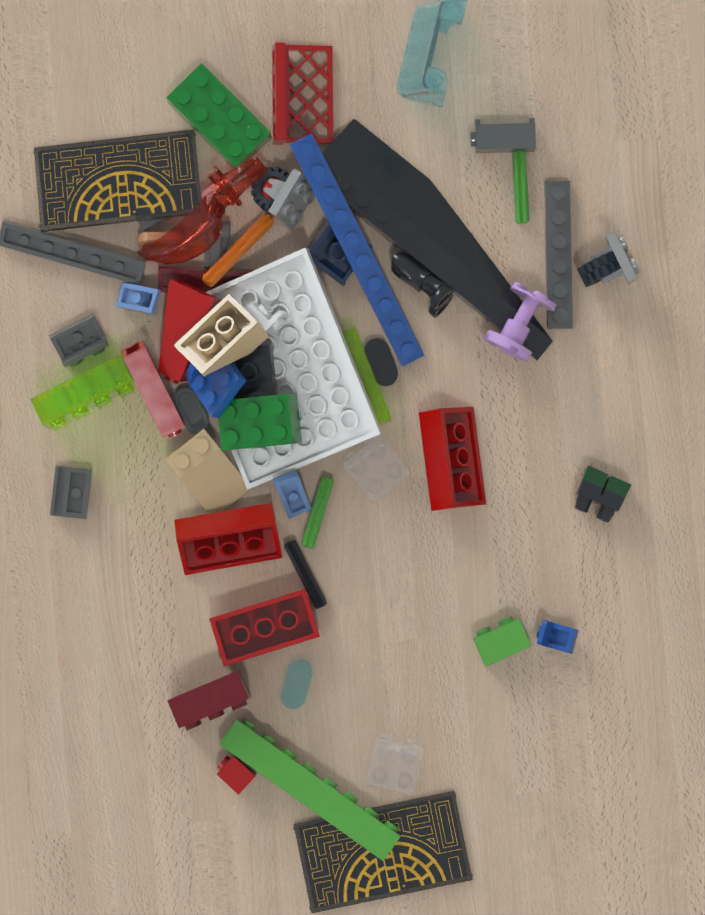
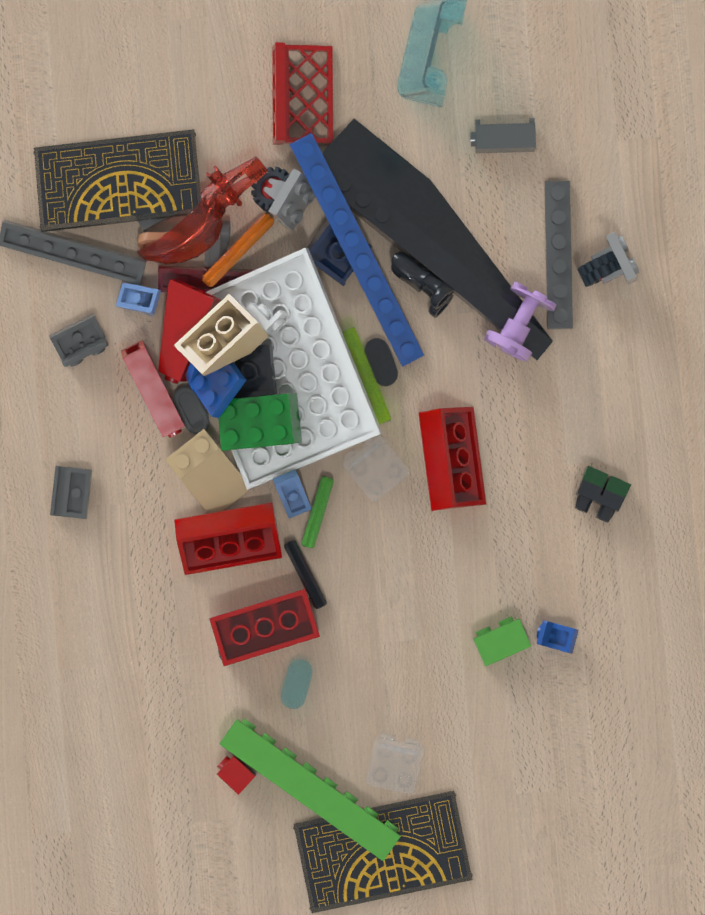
clear neon green brick [30,355,137,431] -> none
green brick [166,63,272,172] -> none
dark red brick [167,669,251,731] -> none
bright green axle [513,151,529,224] -> none

